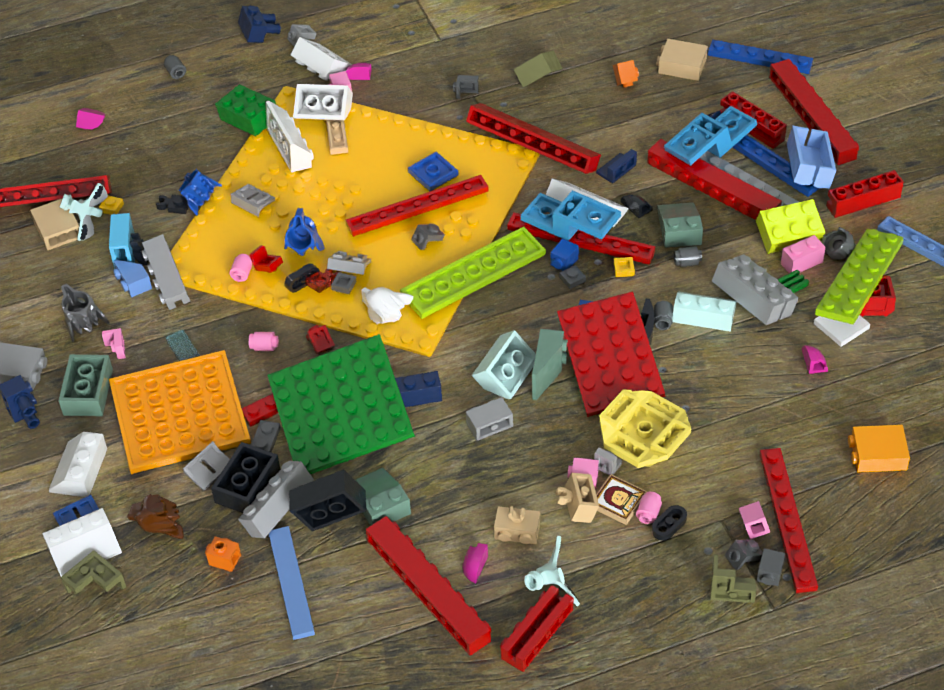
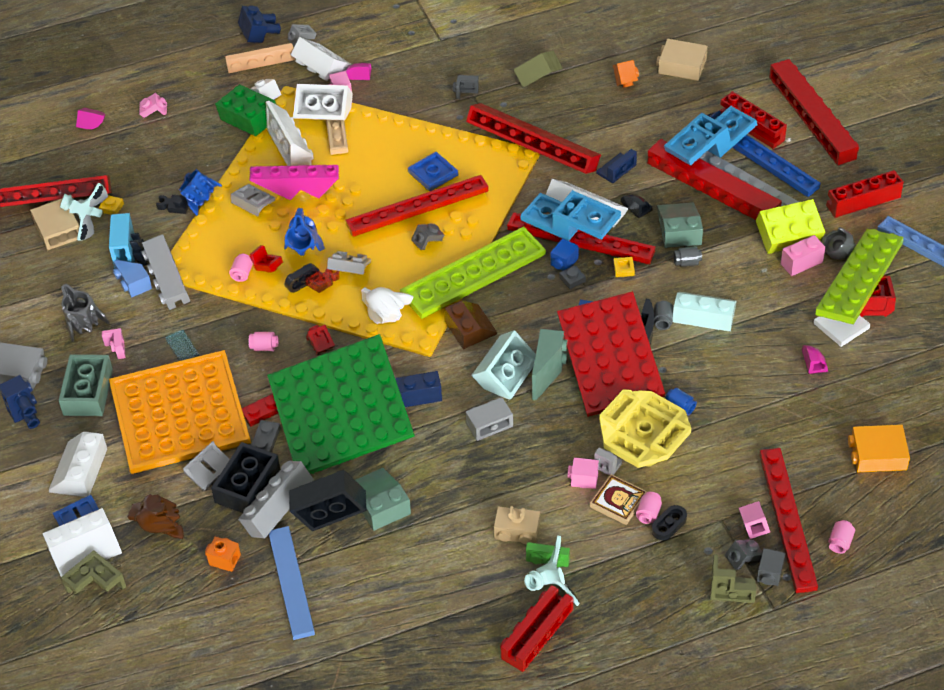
dark grey brick [164,55,186,79] -> none
dark grey plate [331,272,356,294] -> none
red brick [366,516,492,656] -> none
dark pink brick [462,543,488,584] -> none
tan brick [555,473,599,523] -> none
blue plate [708,39,813,74] -> none
light grey piece [712,254,799,325] -> none
green tile [778,269,809,293] -> none
light blue piece [787,126,836,189] -> none
none -> bright pink bracket [139,93,167,118]
none -> light nougat plate [225,43,295,73]
none -> dark pink slope [249,165,339,200]
none -> white brick [250,79,282,100]
none -> reddish brown slope [445,301,497,349]
none -> bright green plate [526,542,570,567]
none -> blue brick [665,388,697,415]
none -> bright pink brick [828,520,855,554]

